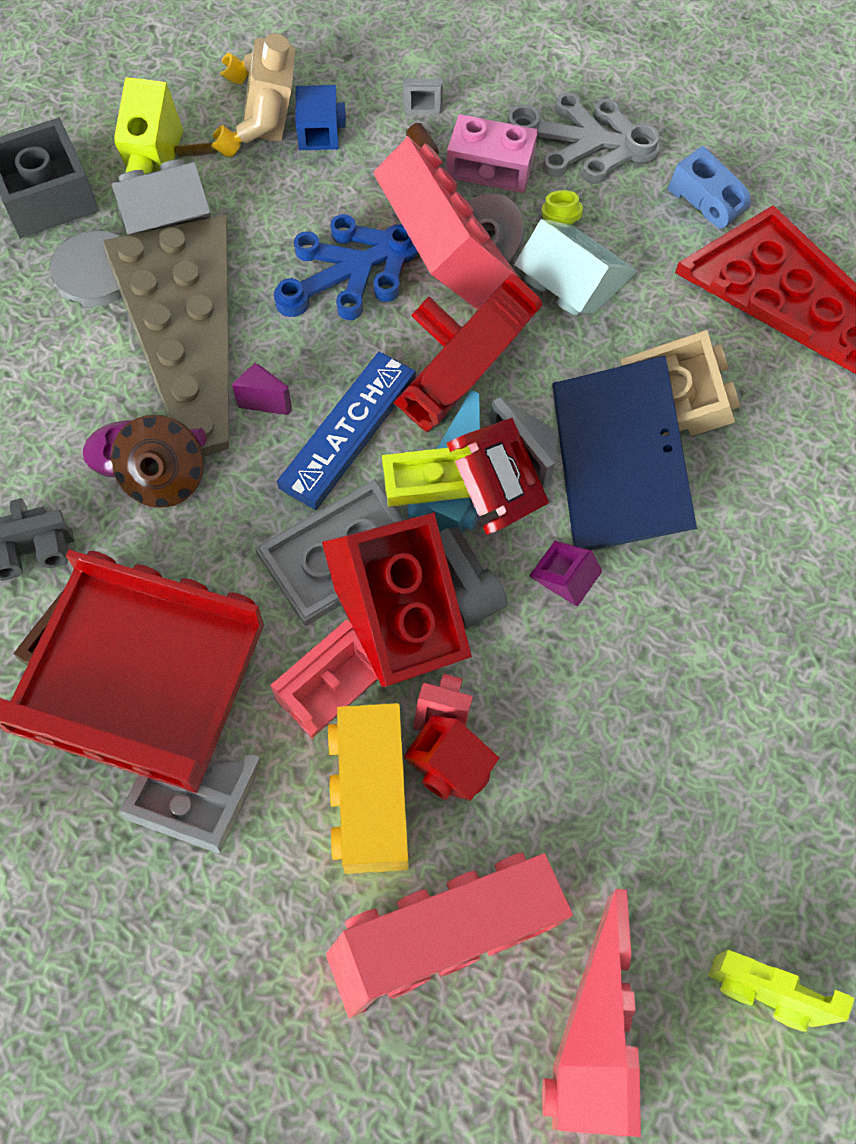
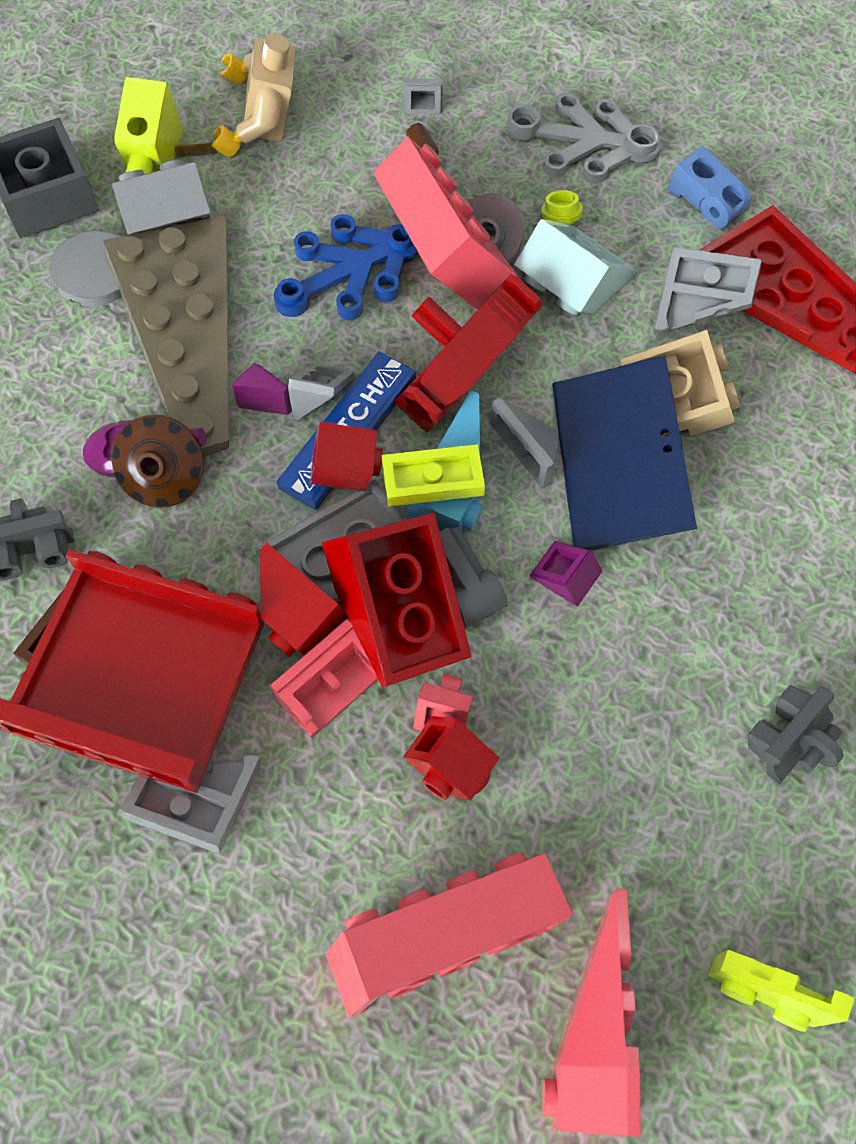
blue brick [296,85,346,150] -> none
yellow brick [328,703,408,874] -> none
bright pink brick [446,114,538,193] -> none
red container [446,417,549,535] -> none
none -> red slope [260,542,348,657]
none -> light grey slope [288,363,355,421]
none -> red brick [310,422,383,491]
none -> light grey wing [655,247,762,333]
none -> dark grey hips [747,685,844,784]

